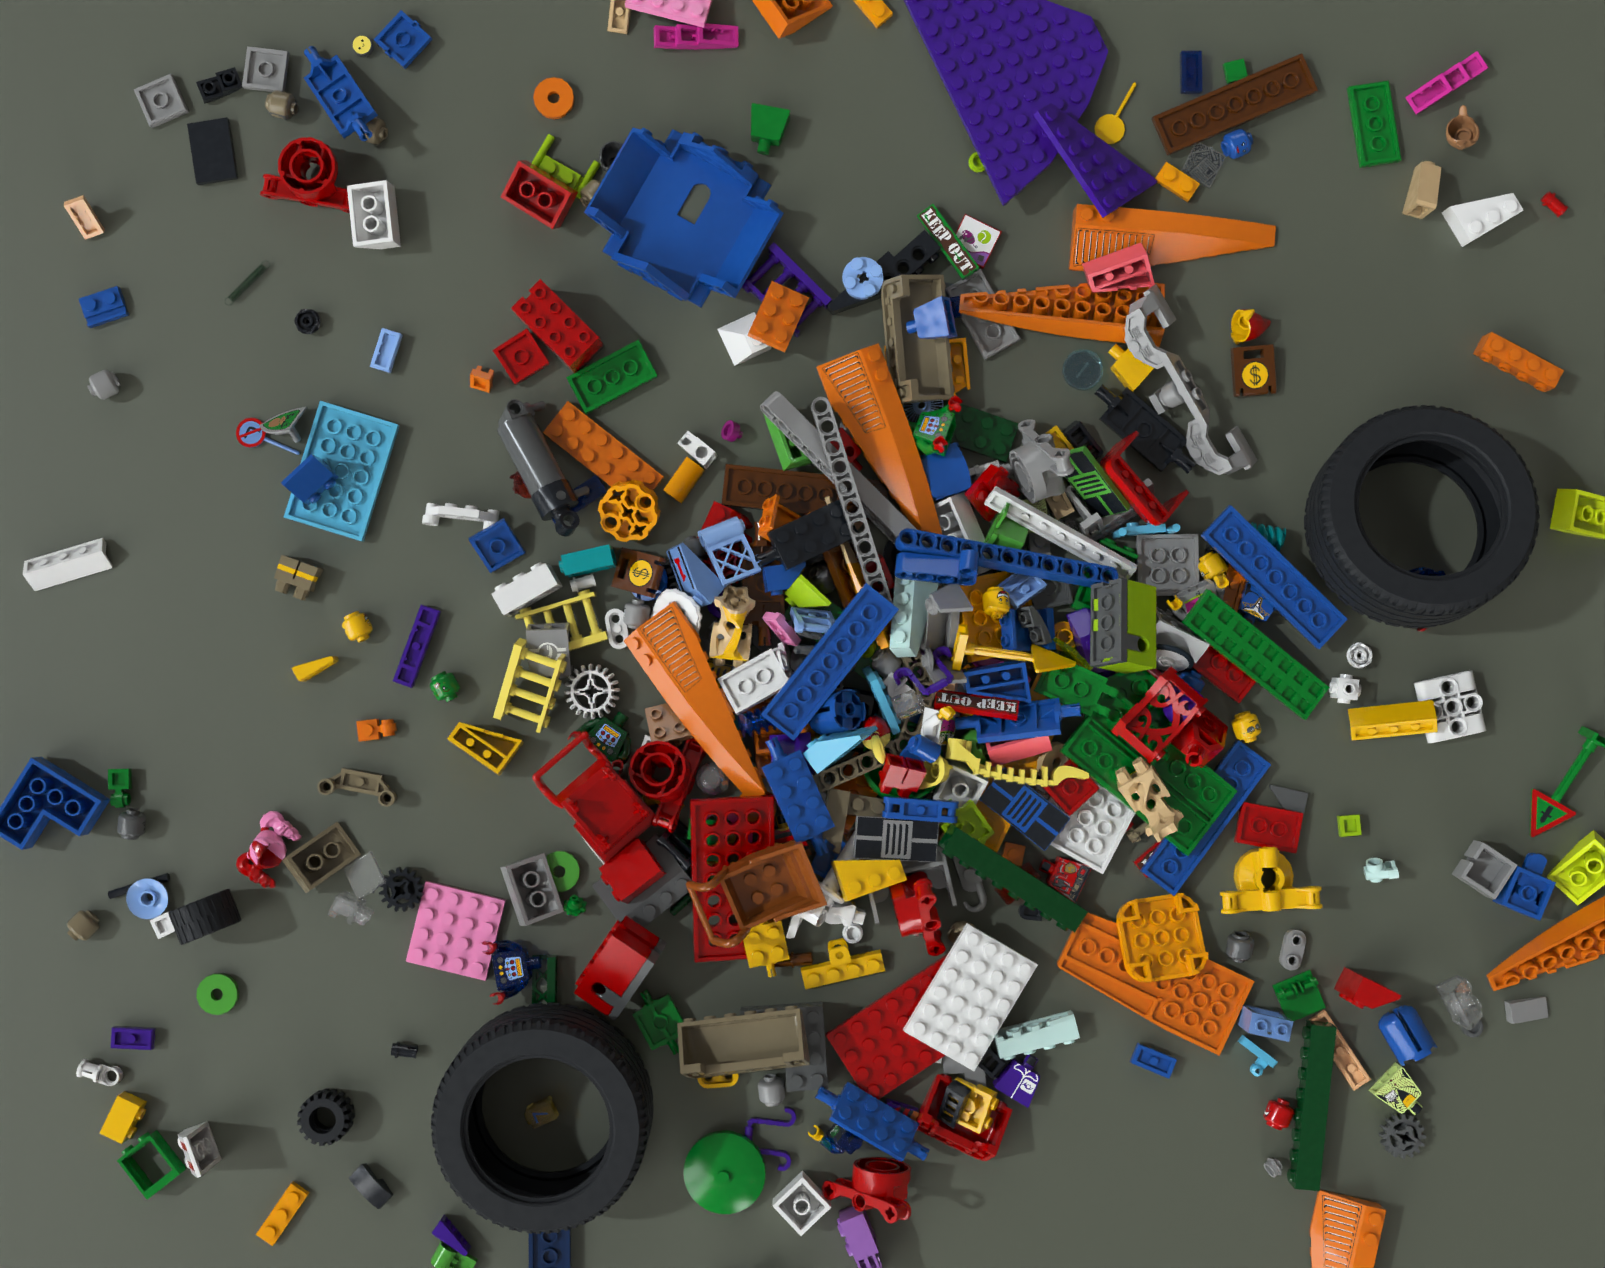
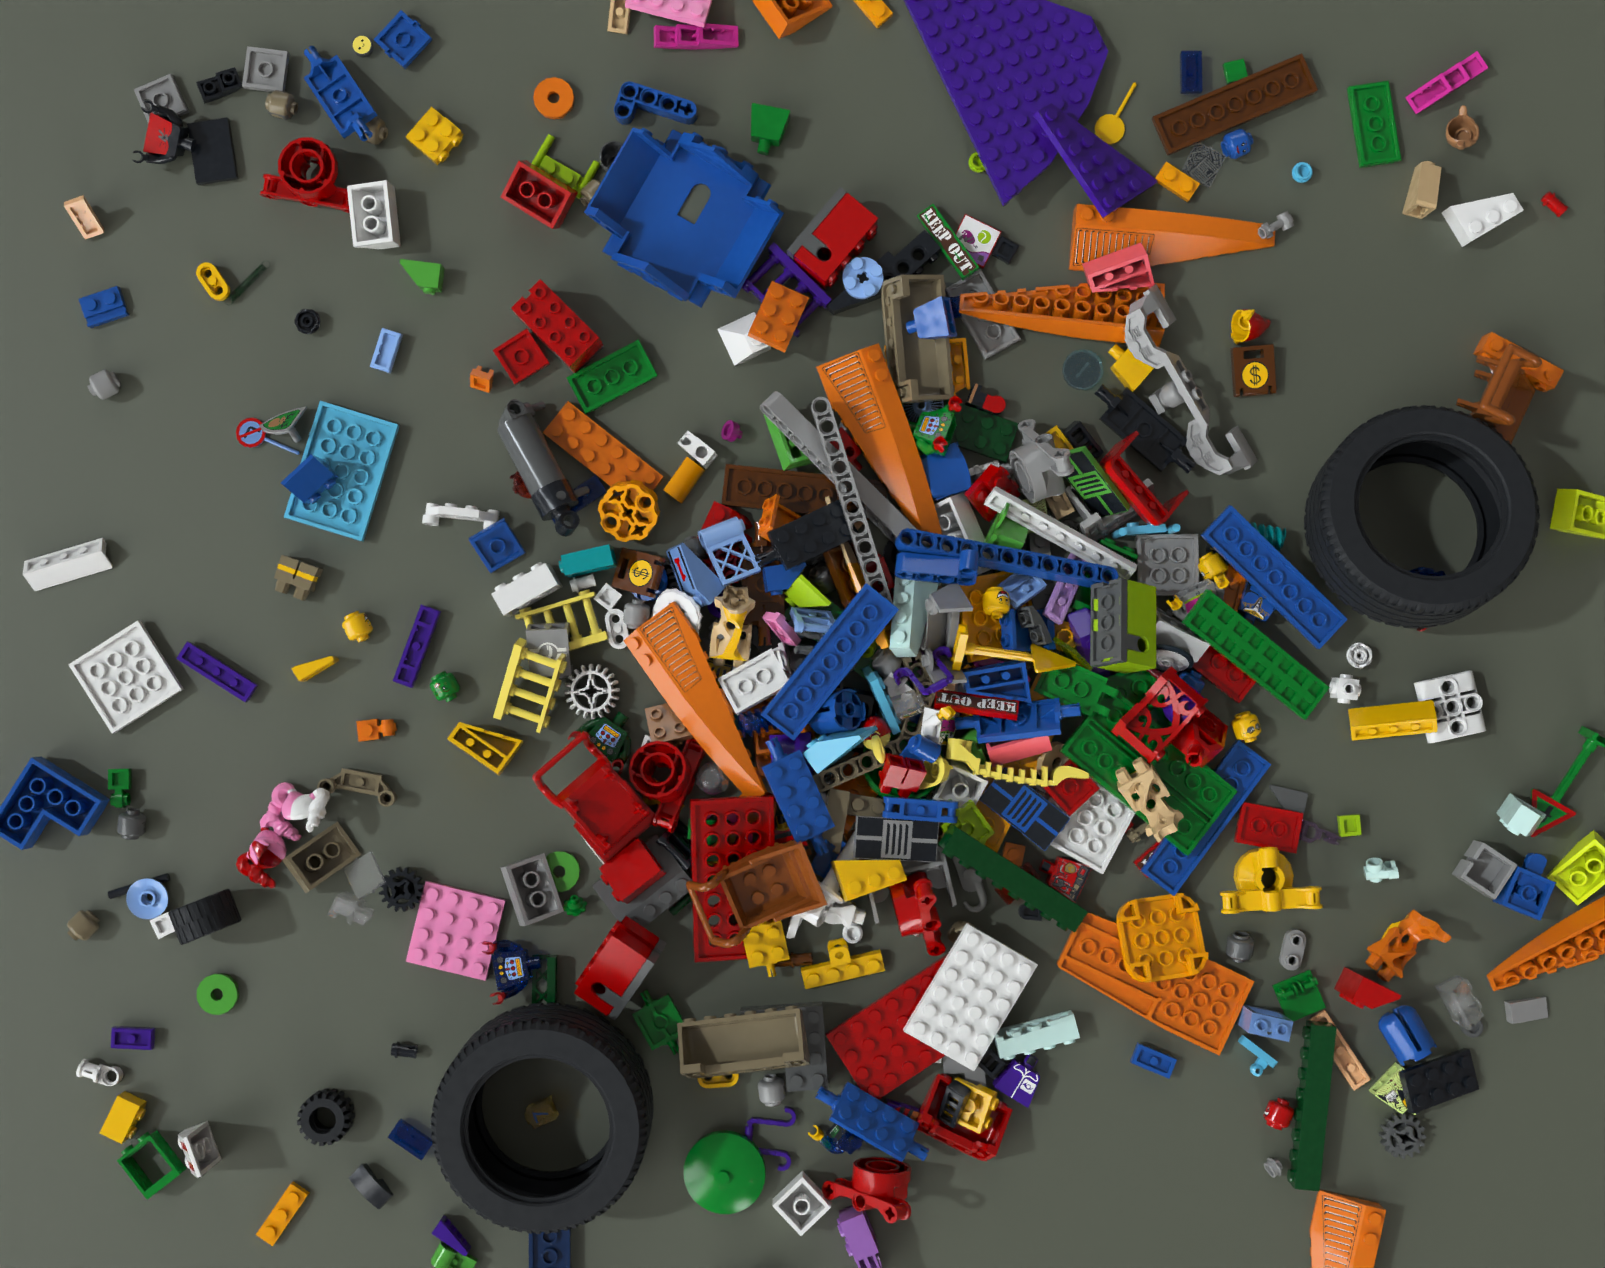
none -> white plate [68,620,184,734]
none -> torso [132,99,197,164]
none -> dark purple plate [176,641,258,702]
none -> yellow plate [196,262,230,301]
none -> hair [266,782,330,833]
none -> clear blue plate [388,1119,433,1161]
none -> bright green slope [400,259,445,295]
none -> yellow plate [405,106,464,165]
none -> white plate [594,583,623,611]
none -> blue beam [614,81,698,125]
none -> red piece [787,187,878,290]
none -> leg [965,383,1006,416]
none -> black tile [991,236,1019,265]
none -> lavender tile [1042,553,1087,625]
none -> light grey bar [1258,211,1294,239]
none -> medium azure plate [1292,162,1313,183]
none -> clear purple piece [1299,820,1341,845]
none -> orange hips [1365,910,1452,982]
none -> black plate [1399,1048,1479,1114]
none -> dark orange piece [1456,344,1542,444]
none -> light aqua wedge [1496,793,1546,837]

